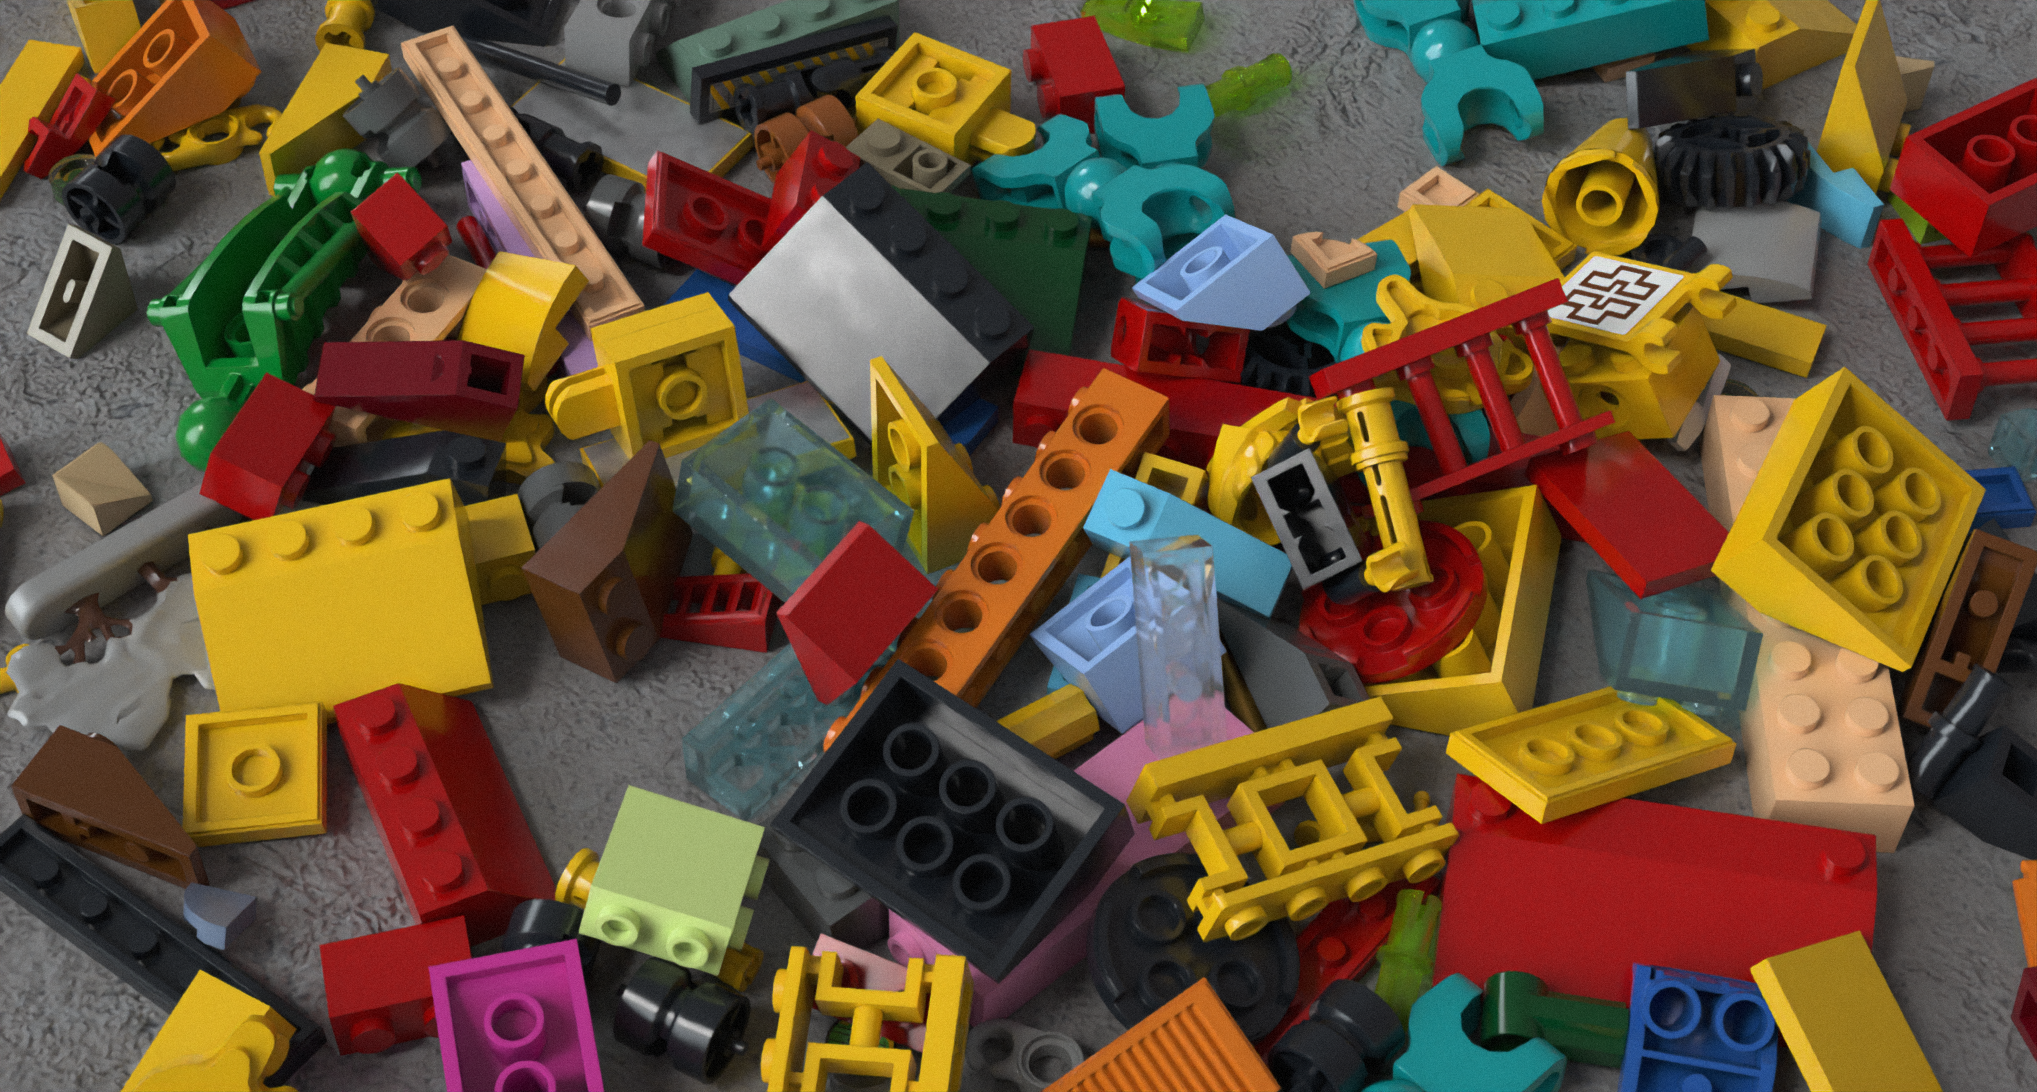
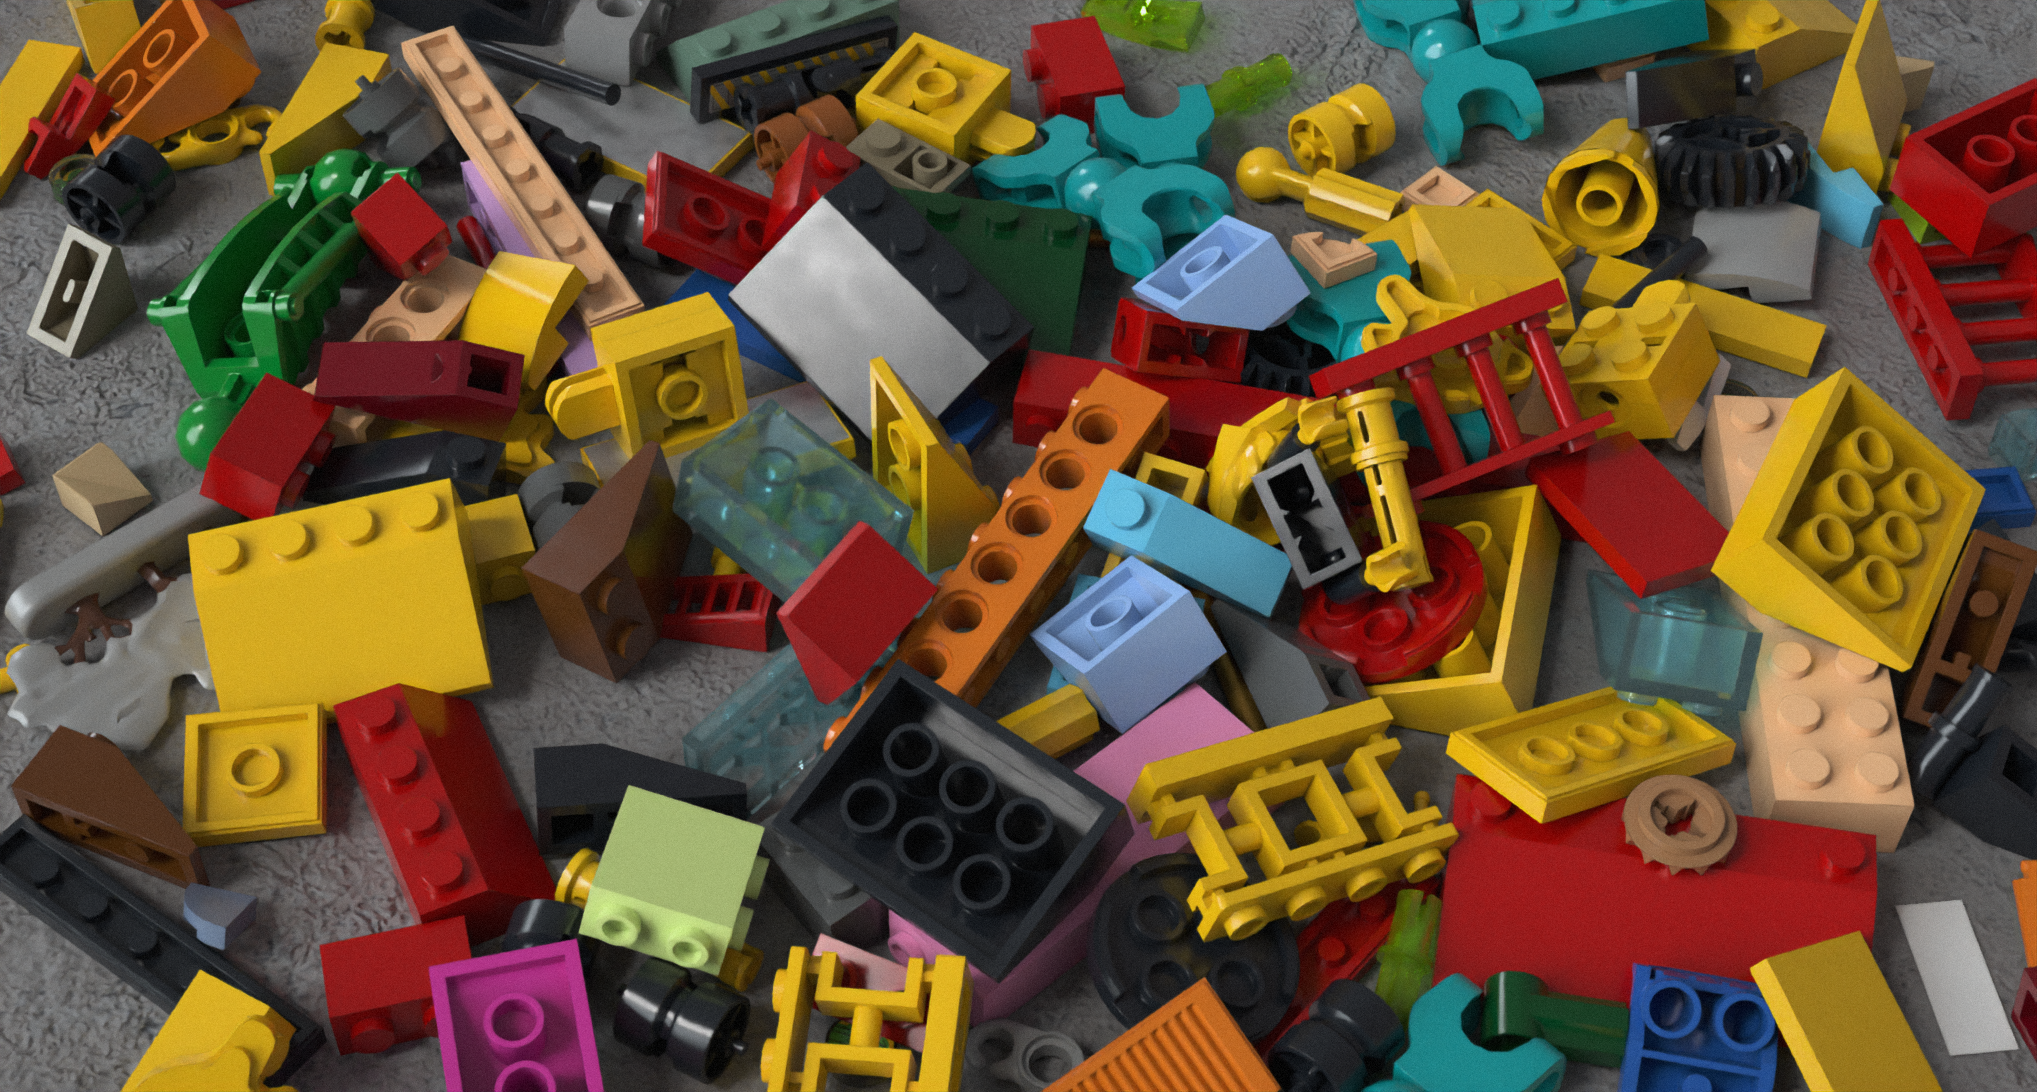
clear brick [1129,534,1227,760] -> none
flag [1546,251,1737,375] -> none
none -> black slope [533,743,747,856]
none -> yellow piece [1236,147,1406,236]
none -> yellow wheel [1288,83,1396,177]
none -> medium nougat gear [1621,775,1737,876]
none -> white sticker [1895,900,2019,1056]

